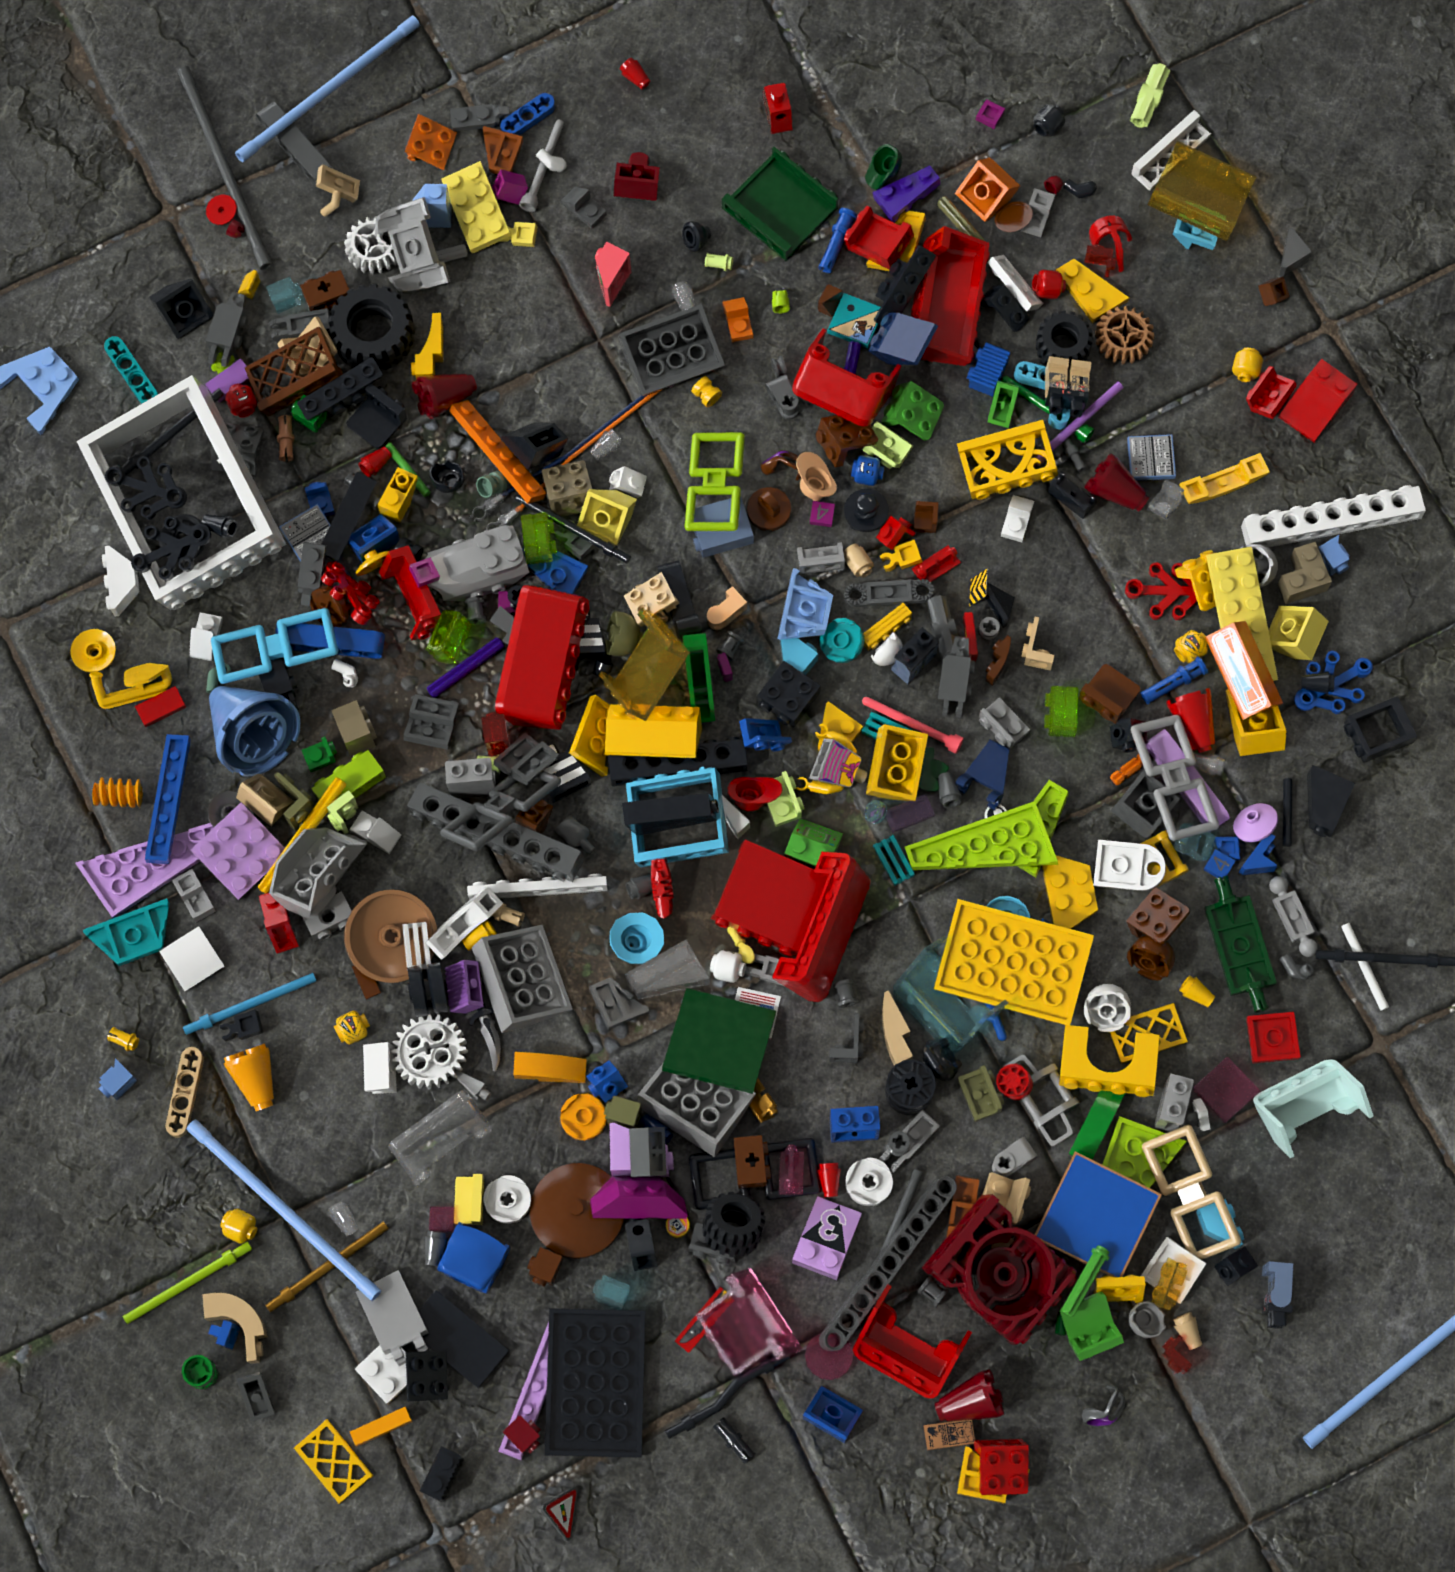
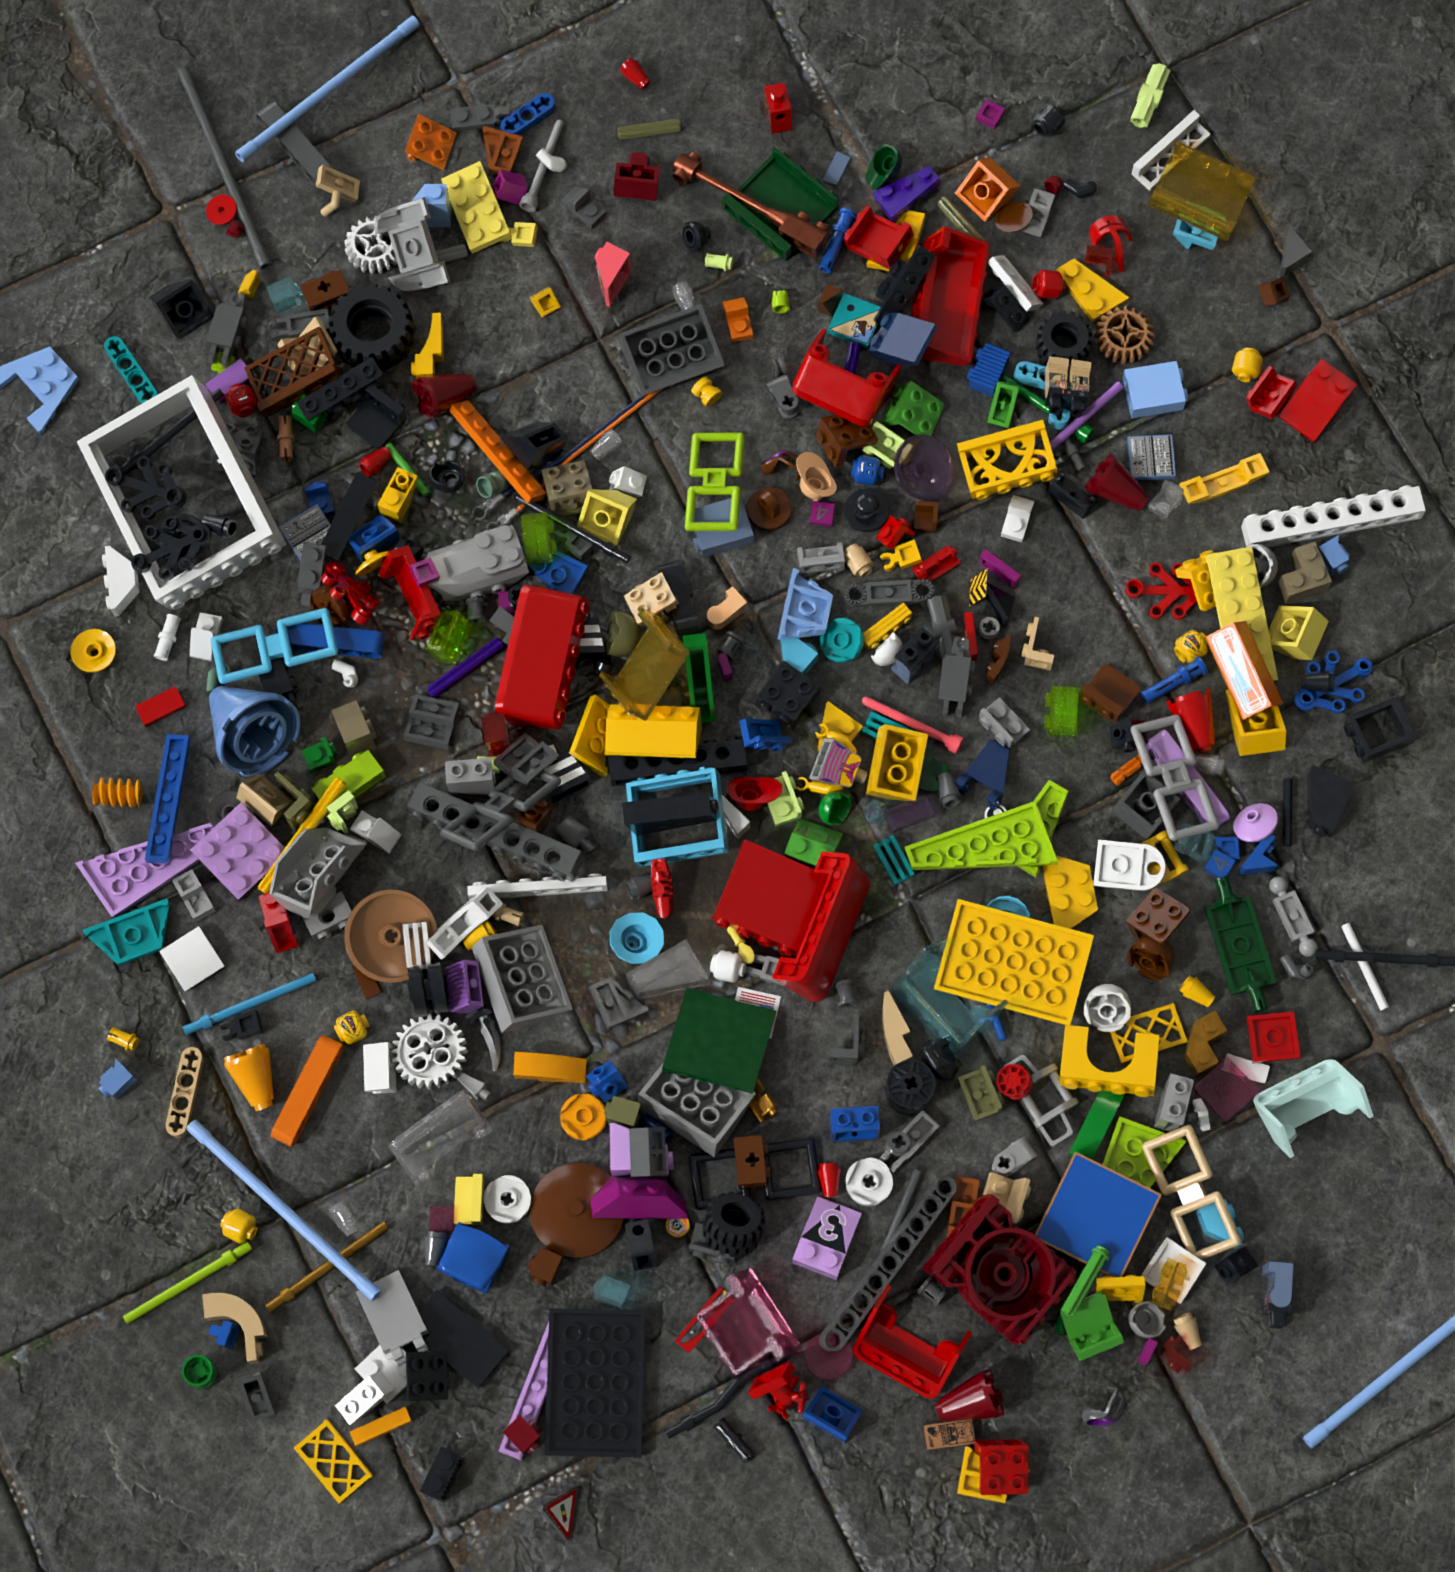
yellow piece [89,663,172,709] -> none
clear pink hinge [779,1145,804,1195] -> none
none -> white pin [154,614,181,661]
none -> orange beam [270,1035,344,1147]
none -> white brick [335,1370,395,1425]
none -> yellow slope [530,287,561,317]
none -> olive axle [617,119,681,140]
none -> copper bar [672,152,830,259]
none -> red piece [748,1361,809,1420]
none -> green hair [819,791,851,826]
none -> sand blue window [823,152,851,186]
none -> clear purple dish [894,434,954,501]
none -> magenta tile [979,549,1021,589]
none -> light blue brick [1122,361,1188,419]
none -> magenta tile [1136,1338,1158,1366]
none -> pearl gold brick [1183,1011,1227,1079]
none -> white sticker [1222,1053,1270,1083]

